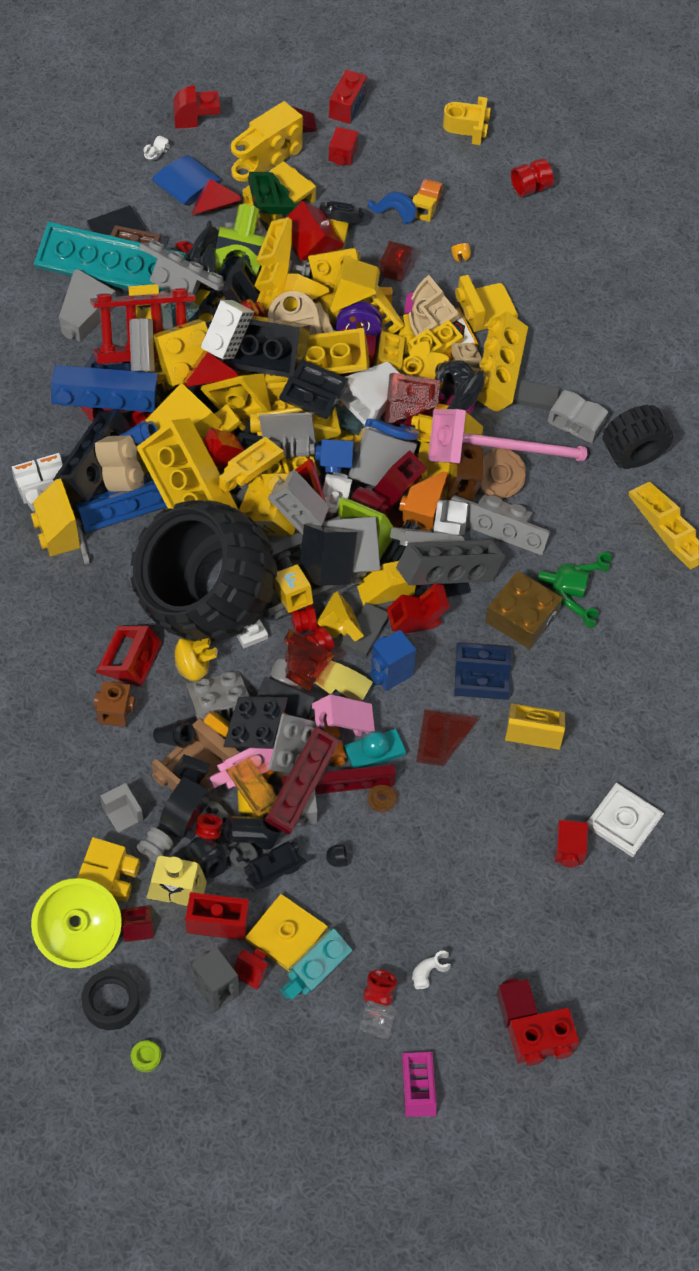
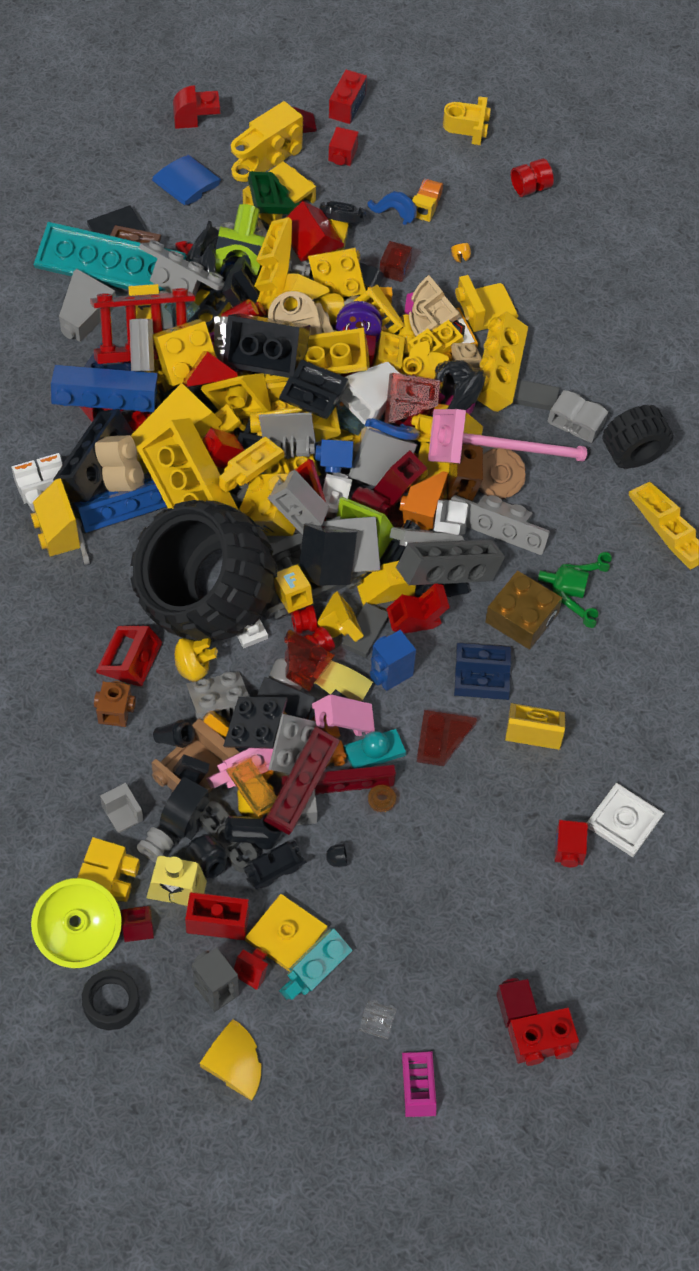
blue cone [119,421,158,447] -> none
lime tile [131,1040,162,1072] -> none
white arm [143,136,170,161] -> none
red slope [191,179,241,216] -> none
red bush [195,814,223,839] -> none
white brick [201,300,254,359] -> none
yellow slope [330,256,380,312] -> none
red wheel [363,970,397,1008] -> none
white arm [412,951,451,989] -> none
none -> yellow brick [200,1019,261,1101]

